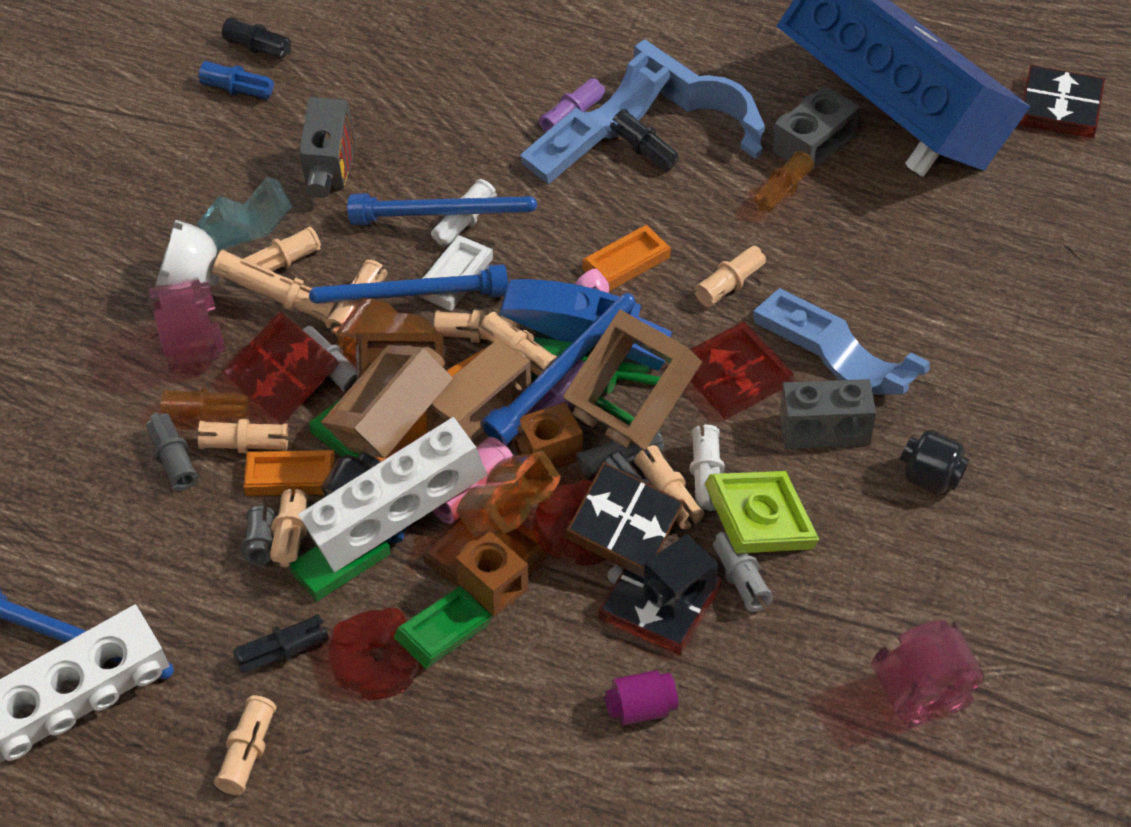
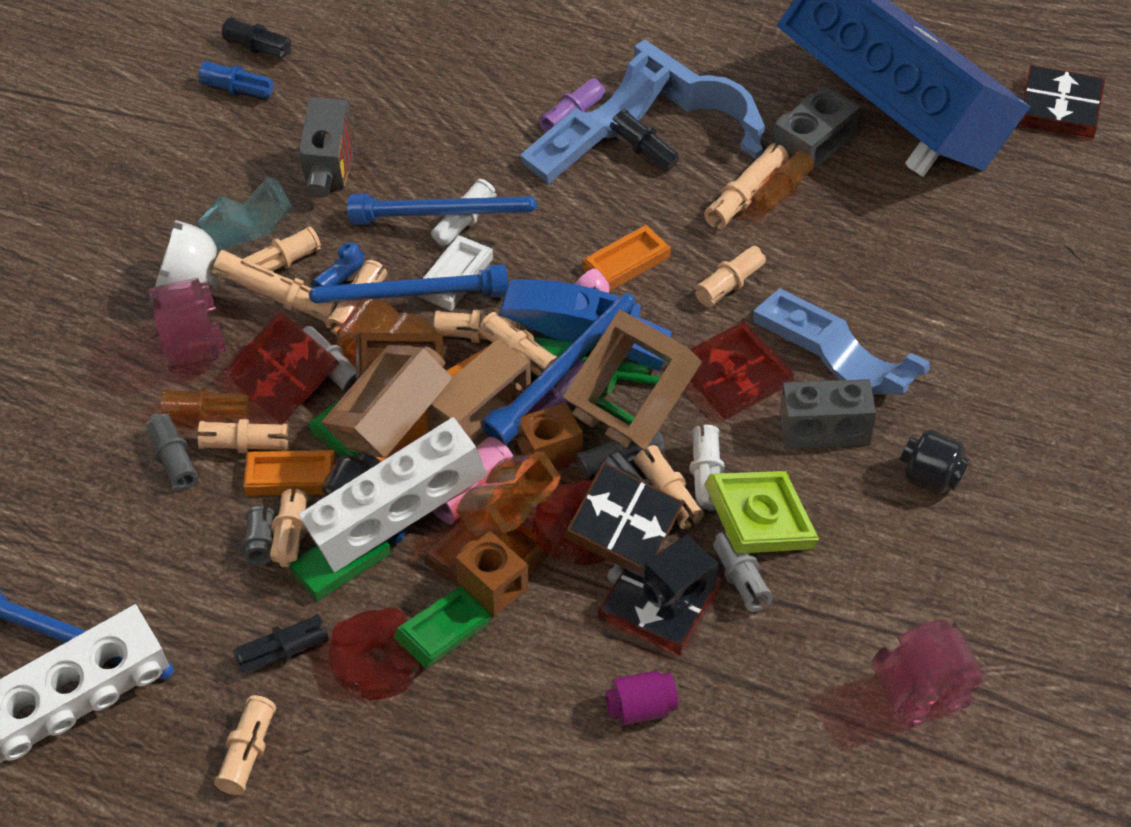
none -> blue arm [311,242,364,288]
none -> light nougat pin [704,143,789,229]

